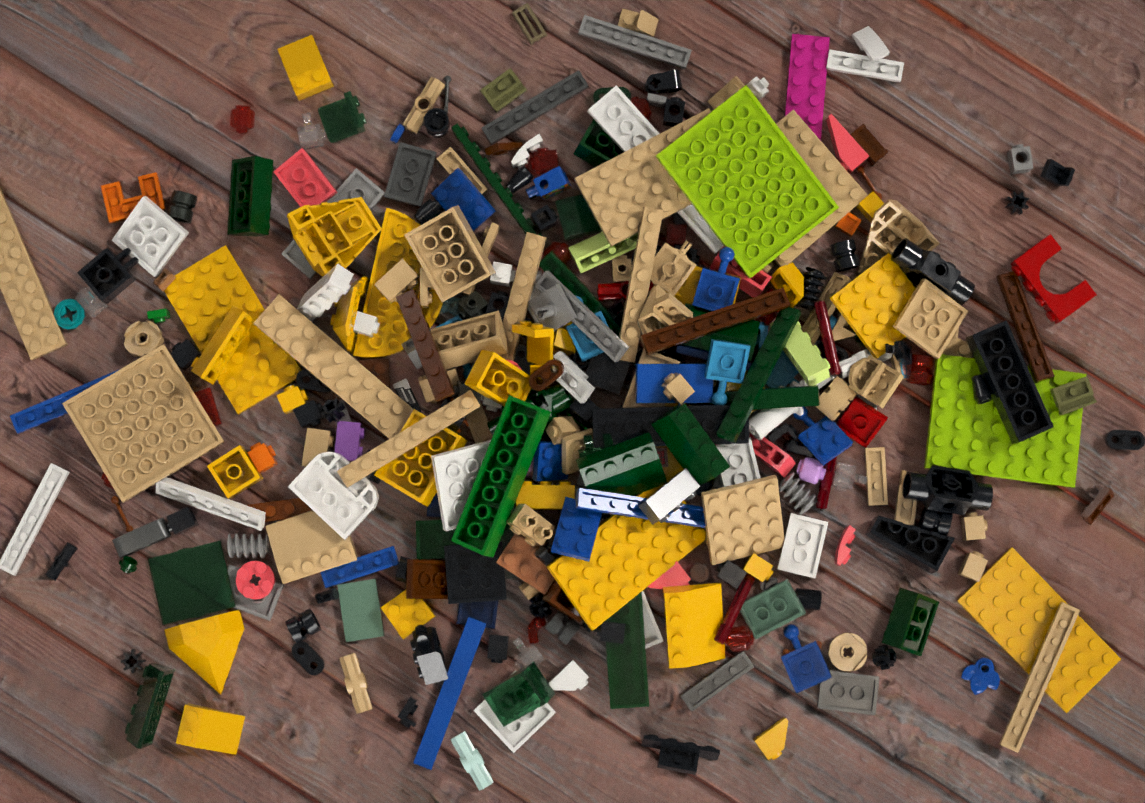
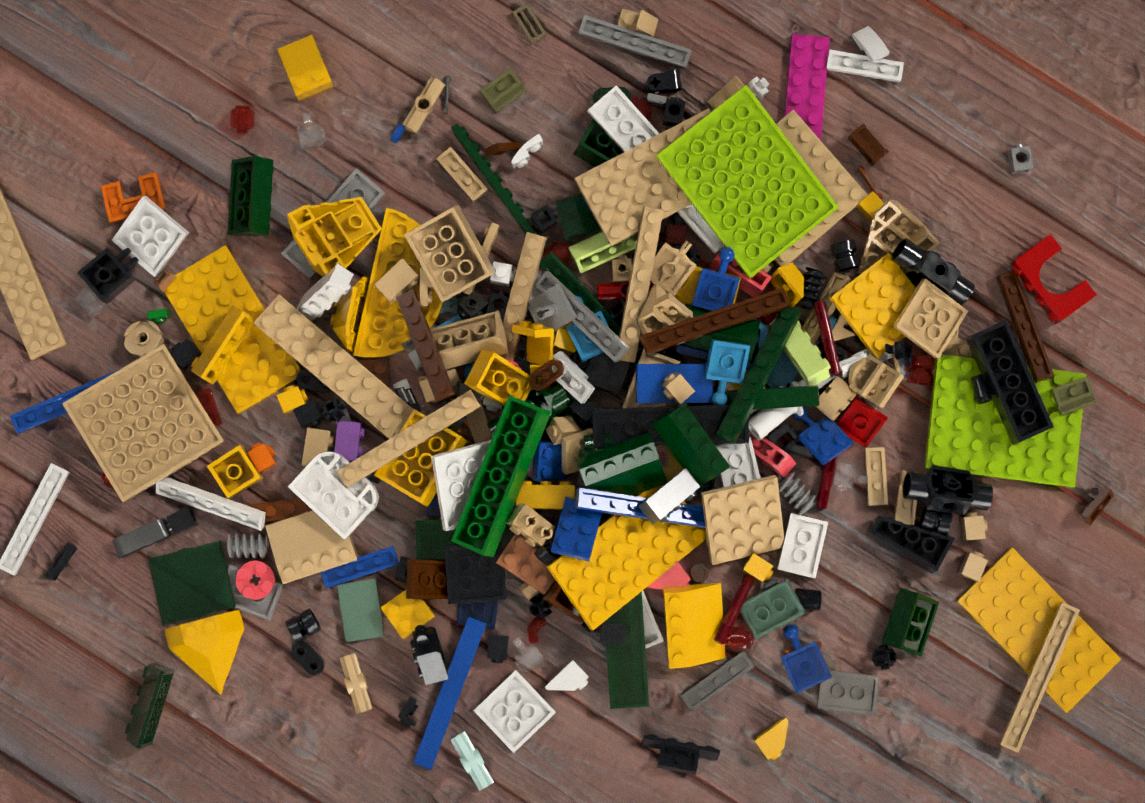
teal gear [54,299,85,330] -> none
dark orange hinge [111,496,133,532] -> none
dark green plate [119,556,138,573] -> none
black gear [120,649,146,673] -> none
pearl dark grey wheel [167,190,197,223] -> none
yellow slope [176,703,245,755] -> none
coral plate [273,148,338,207] -> none
black piece [315,588,339,604] -> none
clear green bracket [318,91,367,143] -> none
white brick [353,311,380,337] -> none
dark grey plate [384,142,437,207] -> none
black brick [414,199,442,225] -> none
black wheel [424,108,450,138] -> none
blue plate [431,168,496,232] -> none
dark grey plate [482,70,589,145] -> none
clear green slope [482,661,555,727] -> none
black cone [506,166,534,193] -> none
blue torso [526,166,572,200] -> none
clear red brick [530,148,558,174] -> none
dark grey wheel [545,611,581,645] -> none
black brick [715,560,747,589] -> none
lavender head [796,456,826,484] -> none
coral slope [826,114,869,174] -> none
tan plate [828,633,867,672] -> none
orange plate [835,212,862,237] -> none
coral slope [835,525,856,566] -> none
blue plate [961,657,1000,695] -> none
black gear [1005,191,1029,215] -> none
black bracket [1040,159,1075,186] -> none
black plate [1105,430,1145,450] -> none

